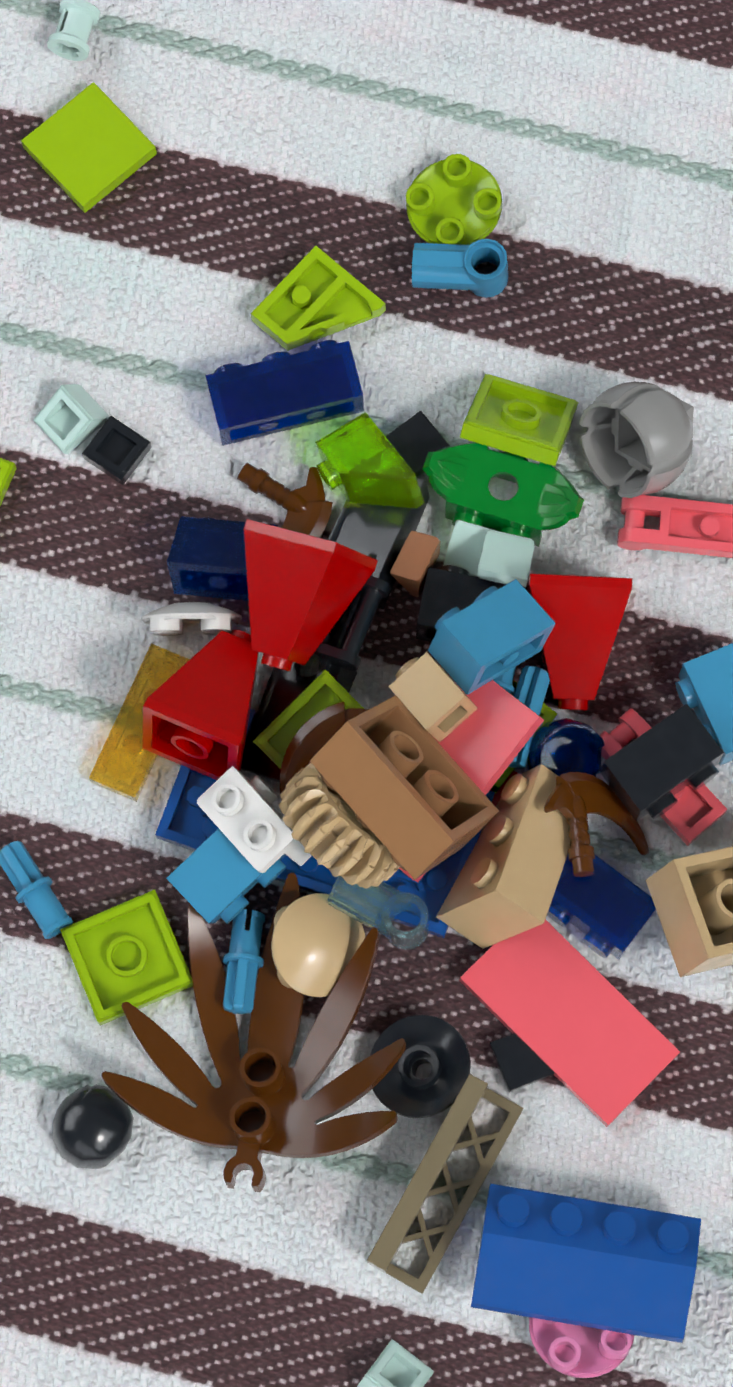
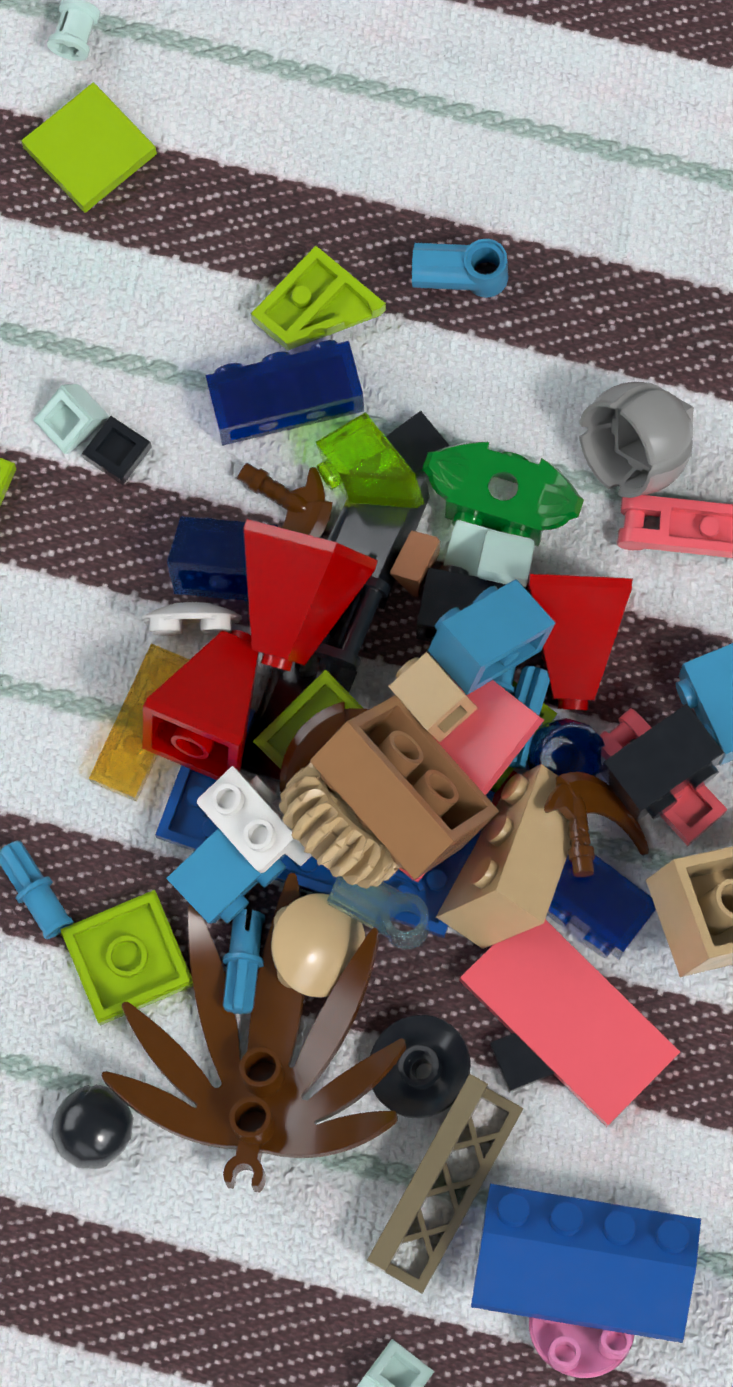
lime dish [406,154,502,245] -> none
lime tile [460,374,579,466] -> none

